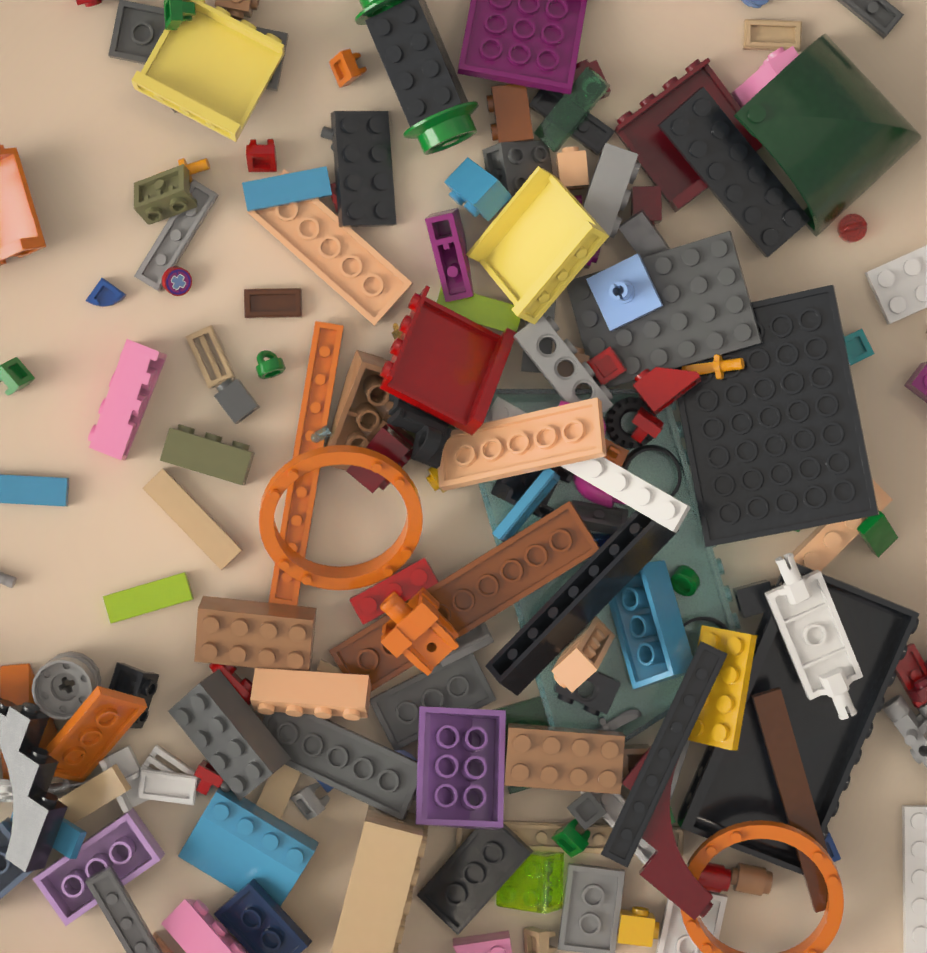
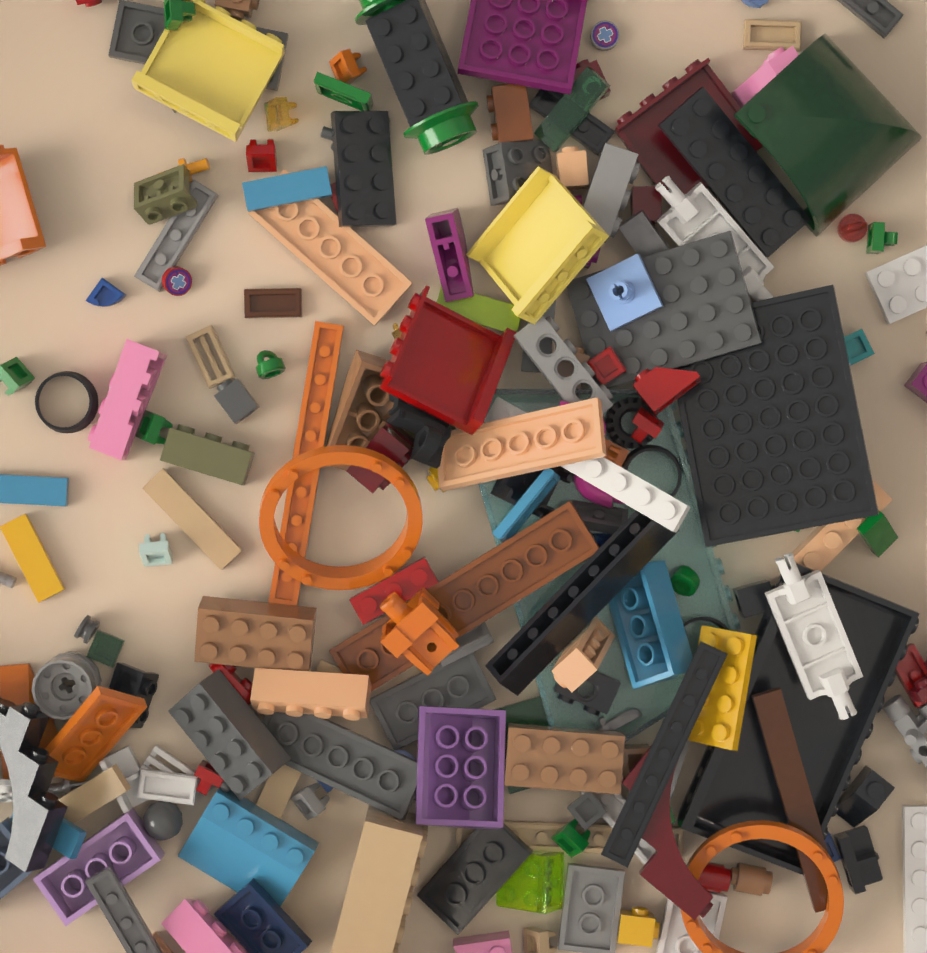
lime tile [103,572,194,624] -> none
clear light blue piece [311,425,332,443] -> none
dark azure brick [444,157,512,222] -> none
light orange piece [682,354,744,379] -> none
none -> yellow tile [0,514,65,603]
none -> black tyre [35,371,98,434]
none -> dark grey bush [74,615,100,644]
none -> clear green tile [86,630,125,668]
none -> green tile [135,410,173,445]
none -> light aqua tile [139,533,173,567]
none -> dark grey piece [143,801,183,841]
none -> clear yellow tile [264,97,299,132]
none -> green tile [314,72,373,111]
none -> tile [590,21,619,51]
none -> white plate [655,176,774,301]
none -> black panel [834,825,883,894]
none -> black slope [836,765,895,828]
none -> green tile [866,222,898,254]

